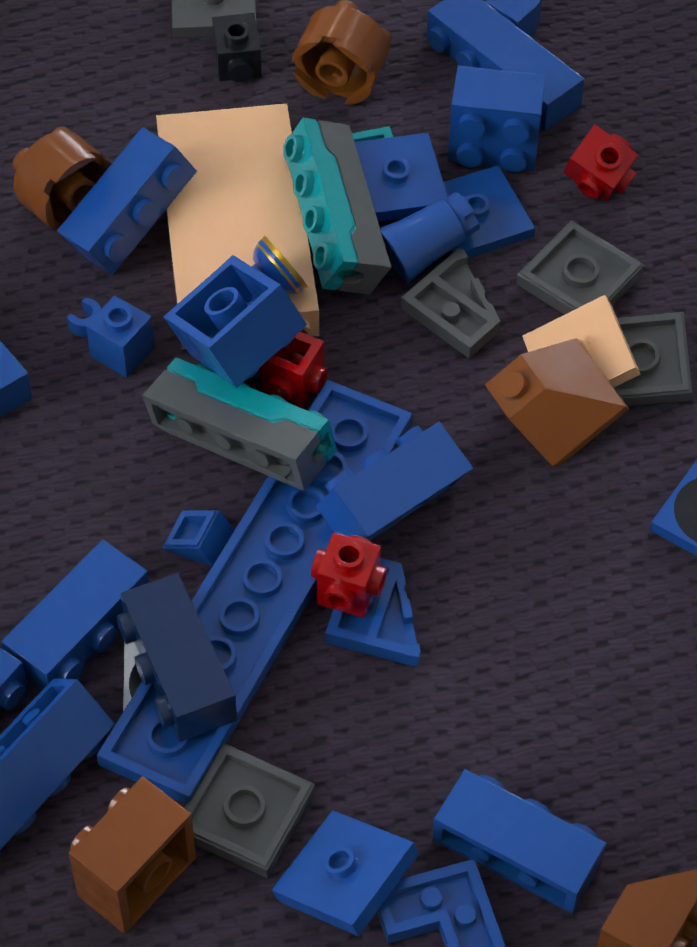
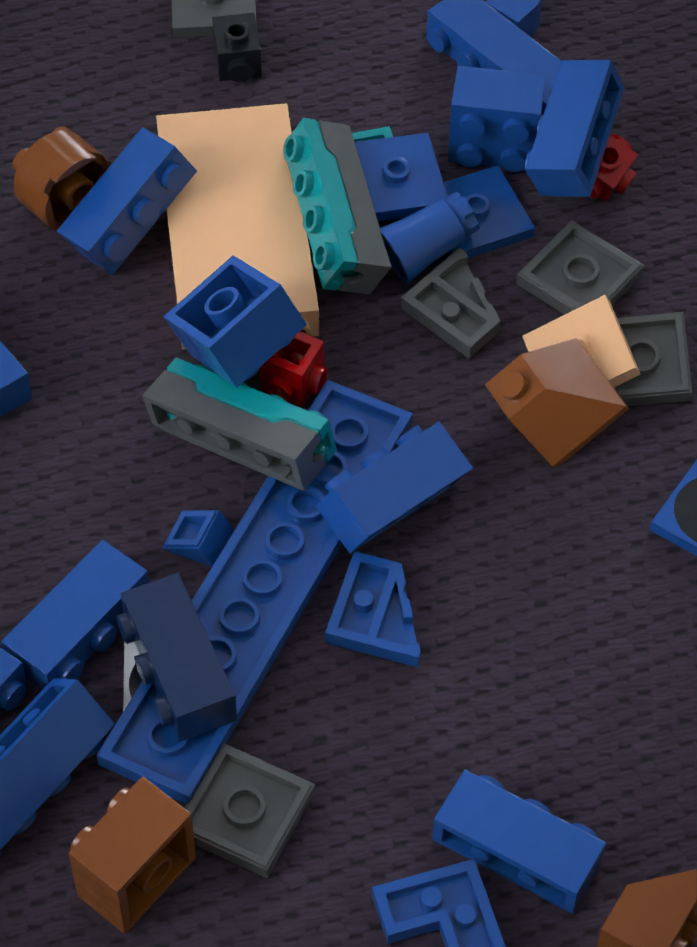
blue brick [67,295,155,378] -> none
blue piece [252,235,308,295] -> none
blue plate [271,810,419,936] -> none
dark orange brick [292,0,392,105] -> none
red brick [311,532,387,618] -> none
none -> blue brick [525,60,625,197]

